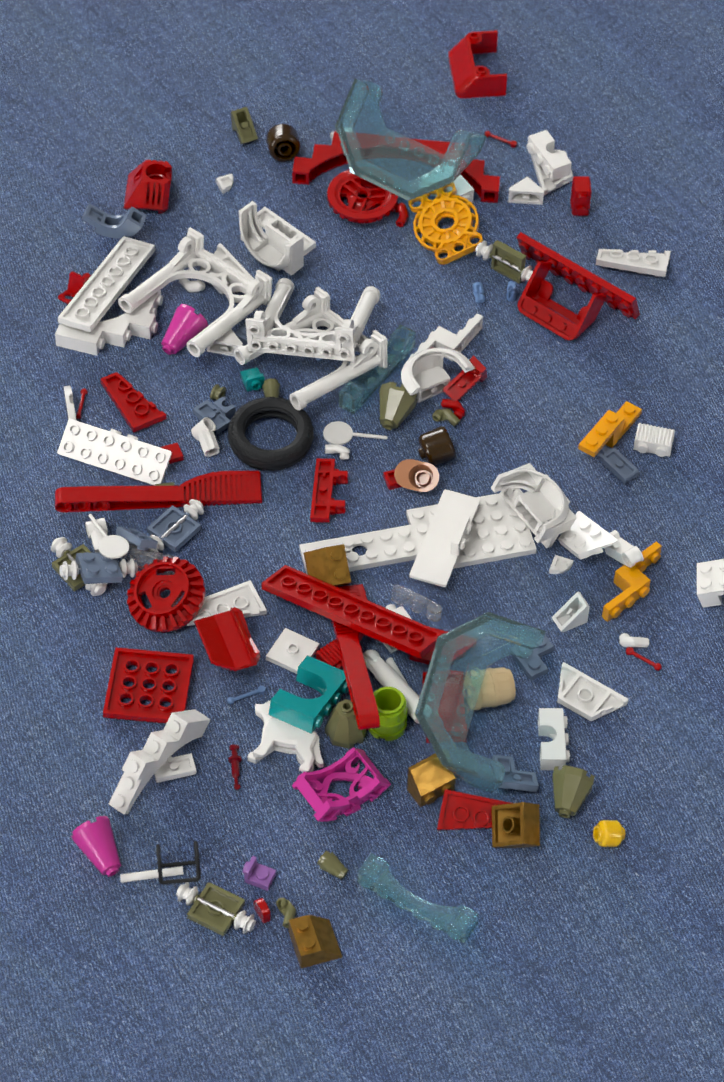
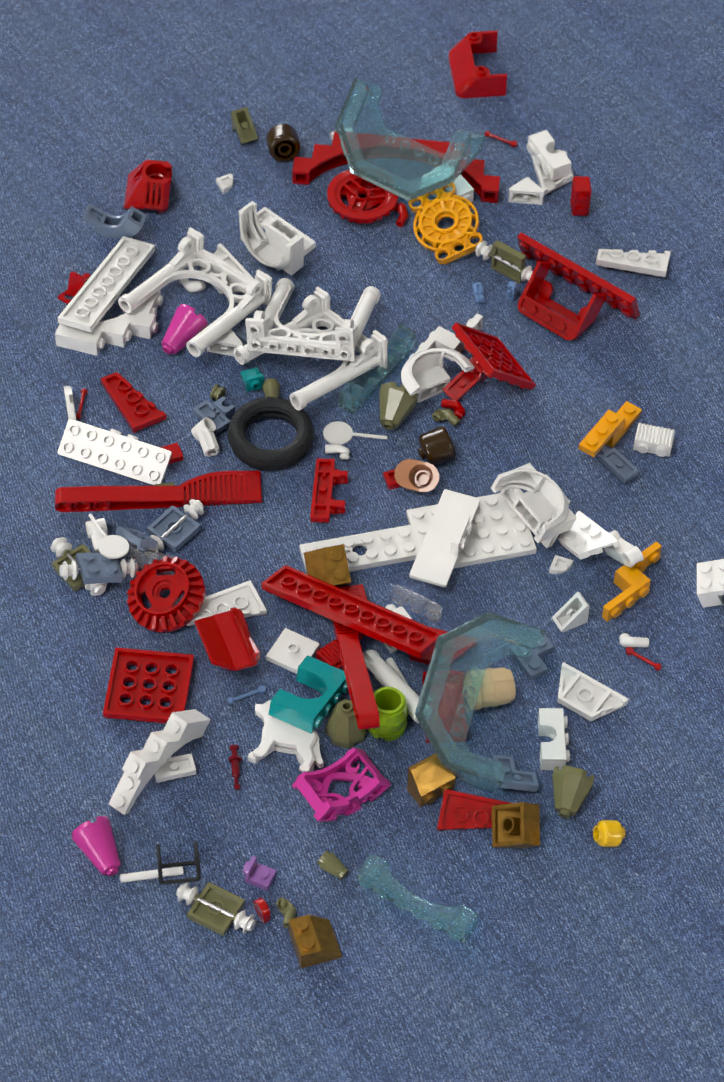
none -> red piece [451,322,536,390]

